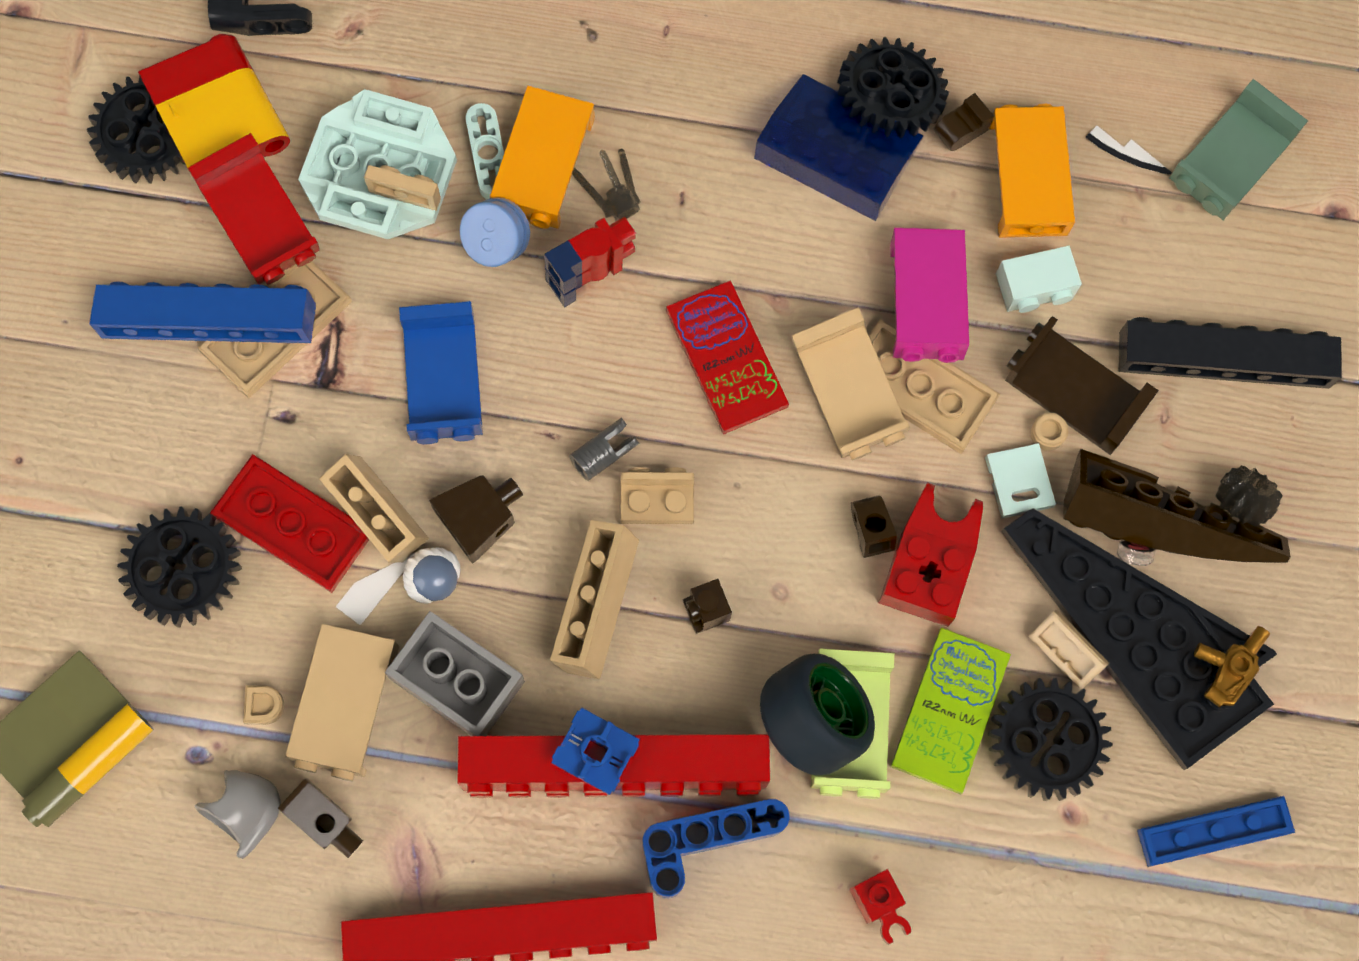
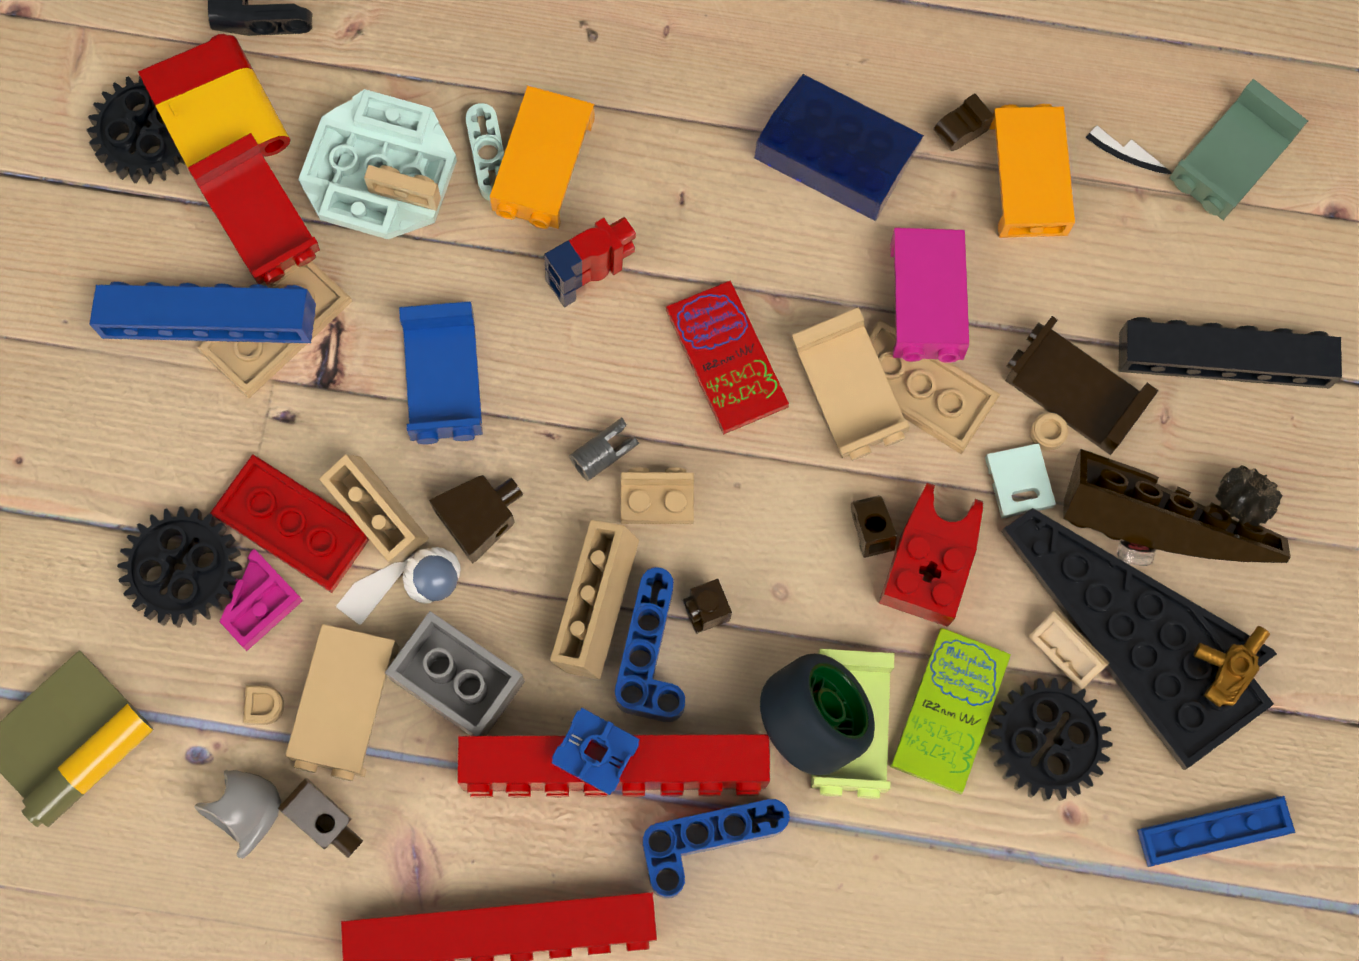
head [460,197,530,267] -> none
clear smoke plant [572,148,641,221] -> none
black gear [837,37,949,139] -> none
red brick [849,869,911,945] -> none
light aqua brick [996,245,1082,313] -> none
none -> dark pink wing [219,549,303,651]
none -> blue beam [615,567,685,722]

